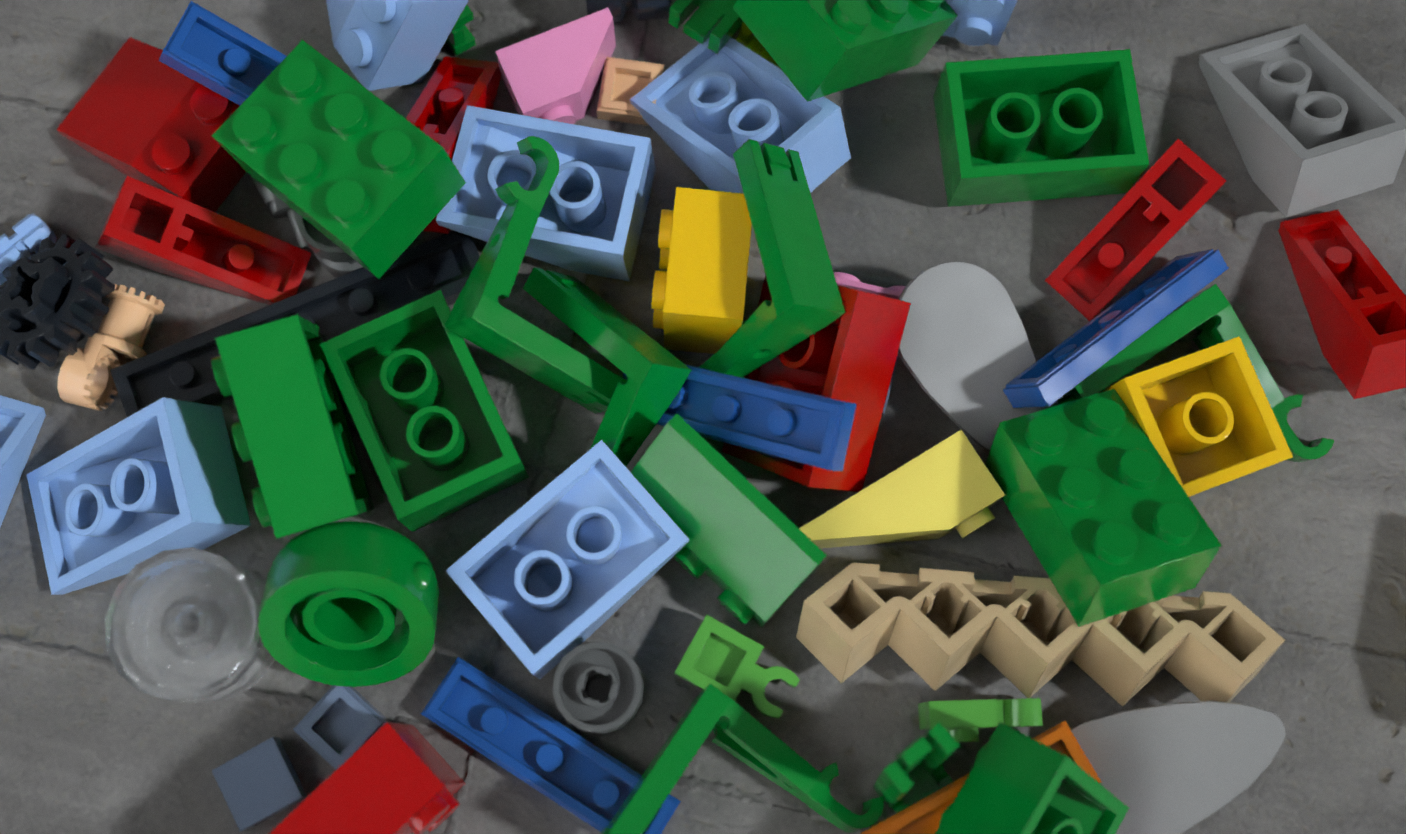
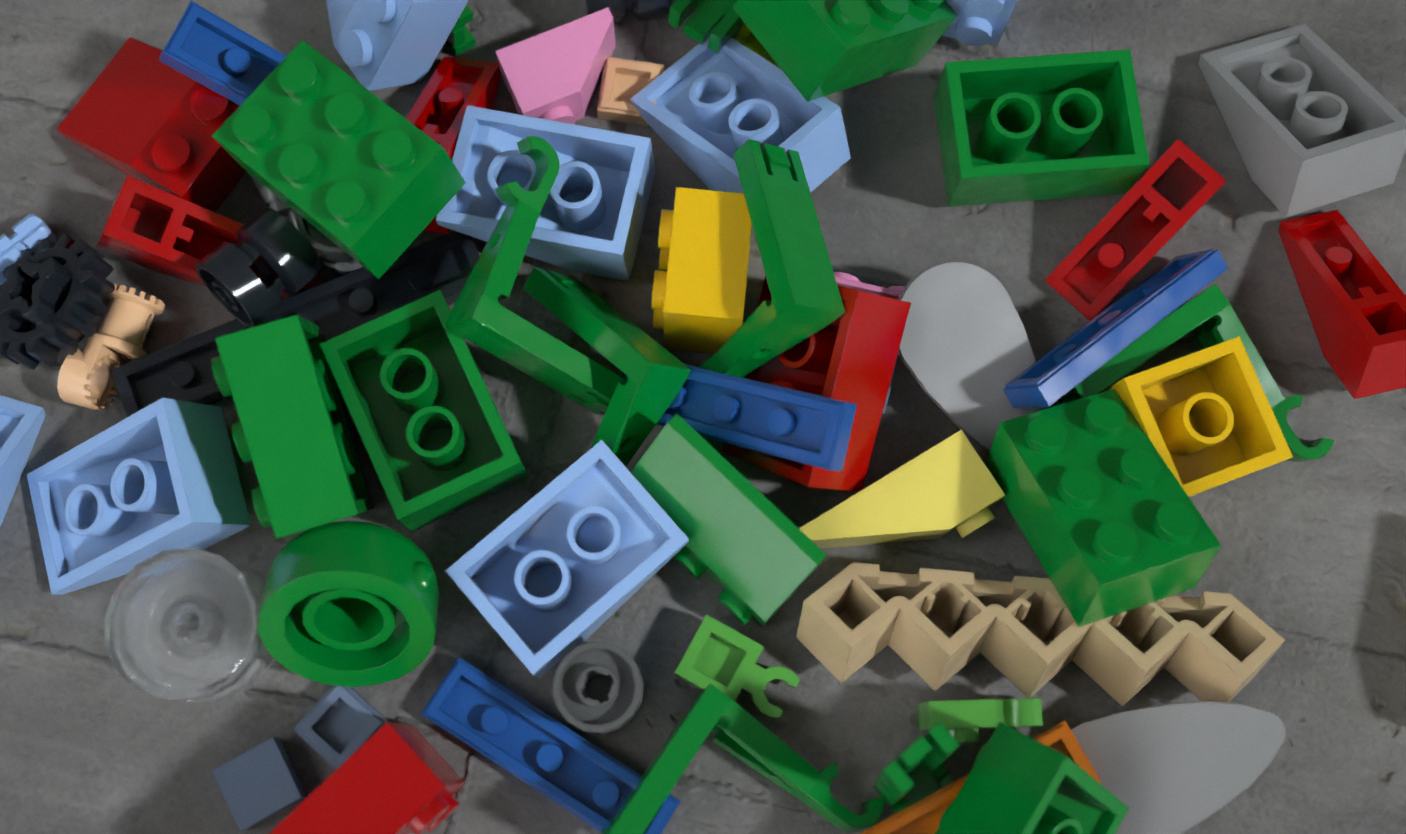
none -> black wheel [195,207,323,328]

